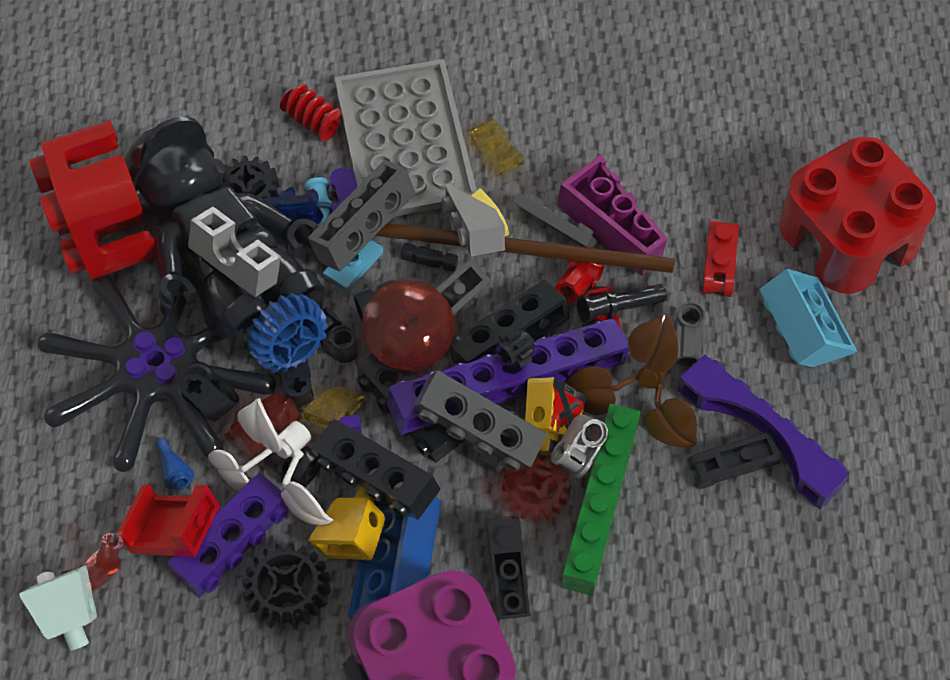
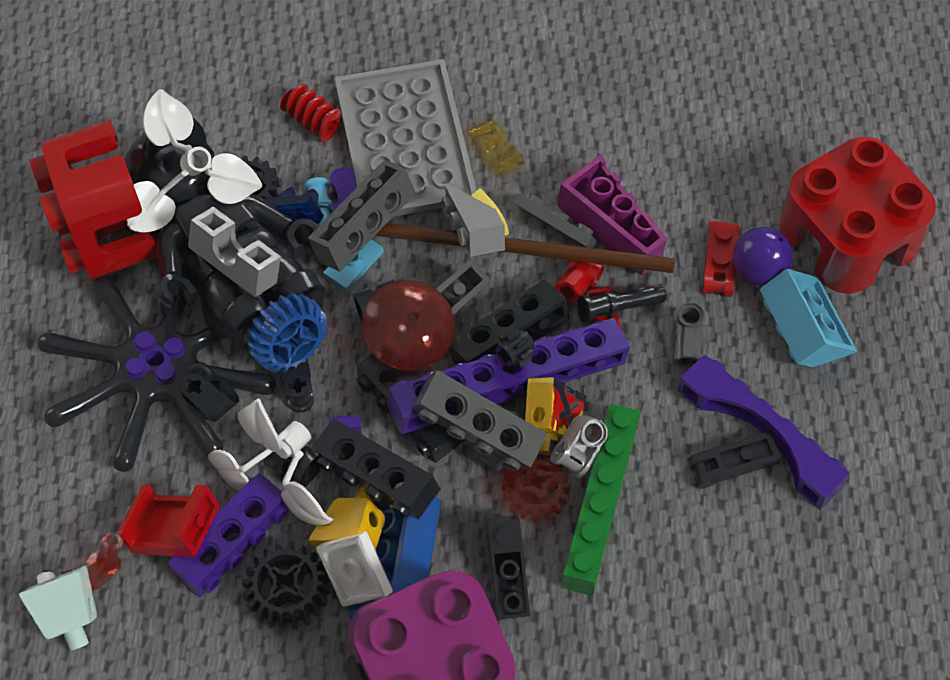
blue cone [155,438,195,490] -> none
clear red plate [224,393,303,457] -> none
clear yellow slope [303,385,366,428] -> none
black piece [320,307,359,363] -> none
black axle [401,243,458,271] -> none
reddish brown plant [566,314,697,448] -> none
none -> white plant [126,89,262,233]
none -> white plate [316,531,393,607]
none -> dark purple helmet [733,227,793,285]

